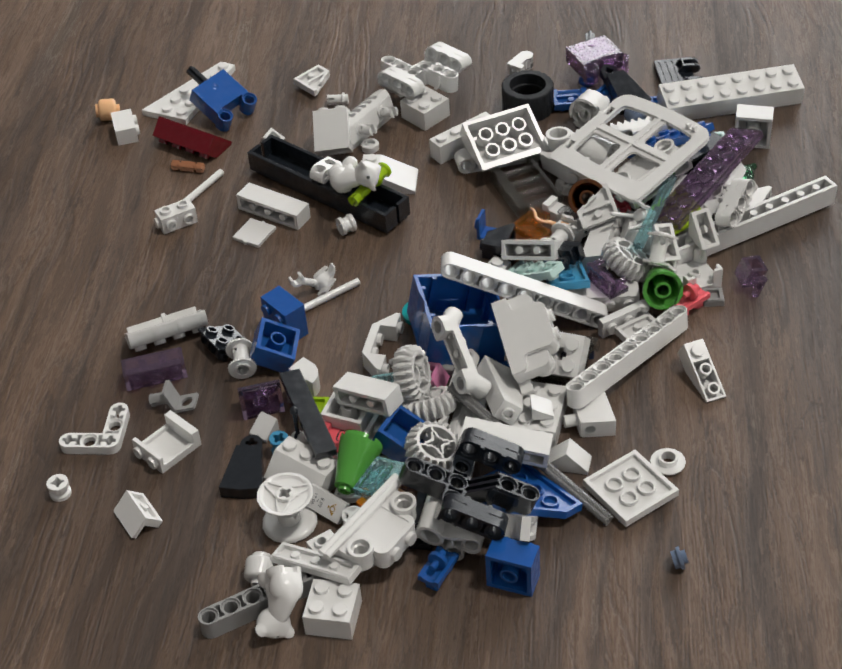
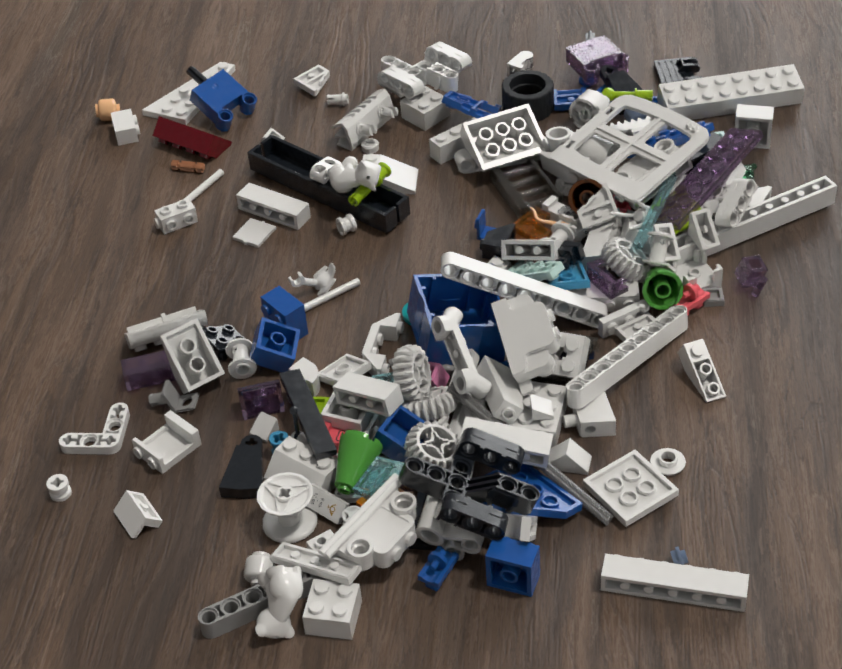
white panel [312,105,353,156] -> none
none -> white slope [160,318,225,394]
none -> white plate [318,354,373,386]
none -> blue wing [442,91,502,119]
none -> lime pin [601,88,653,101]
none -> white brick [601,553,749,612]

